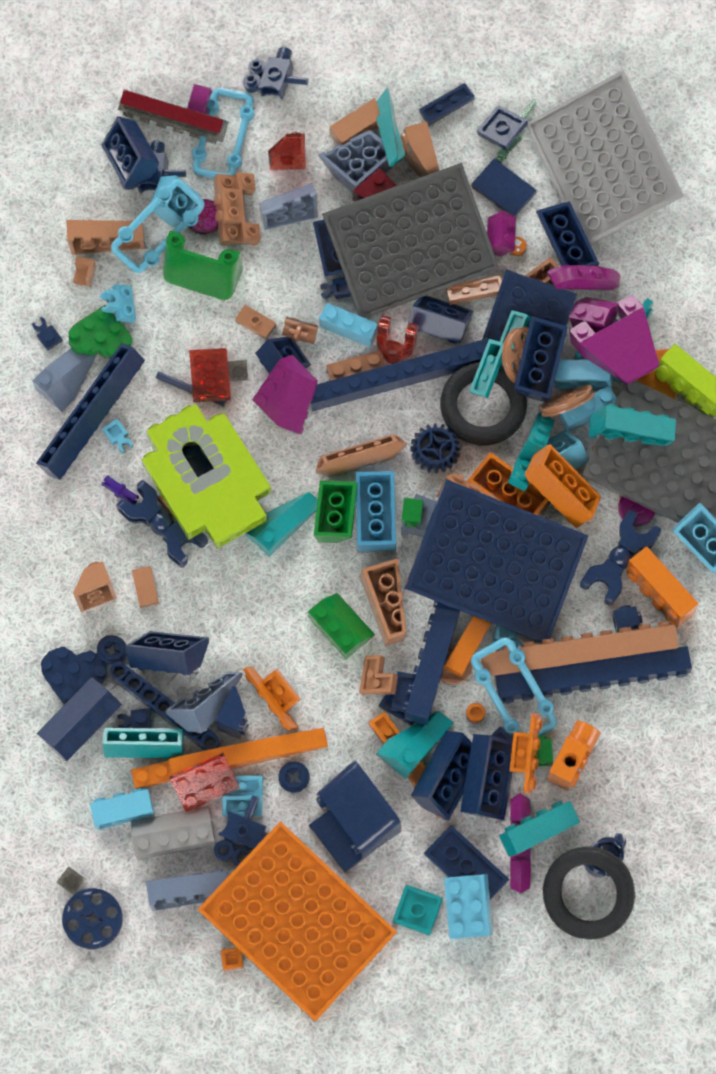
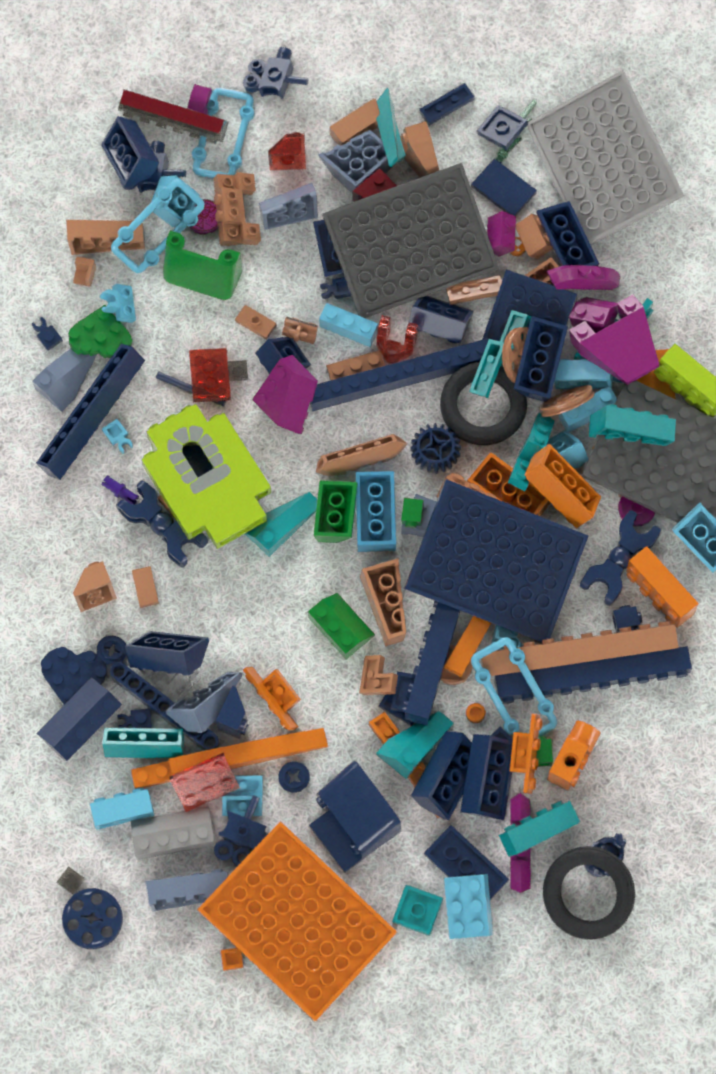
none -> nougat brick [516,214,553,259]

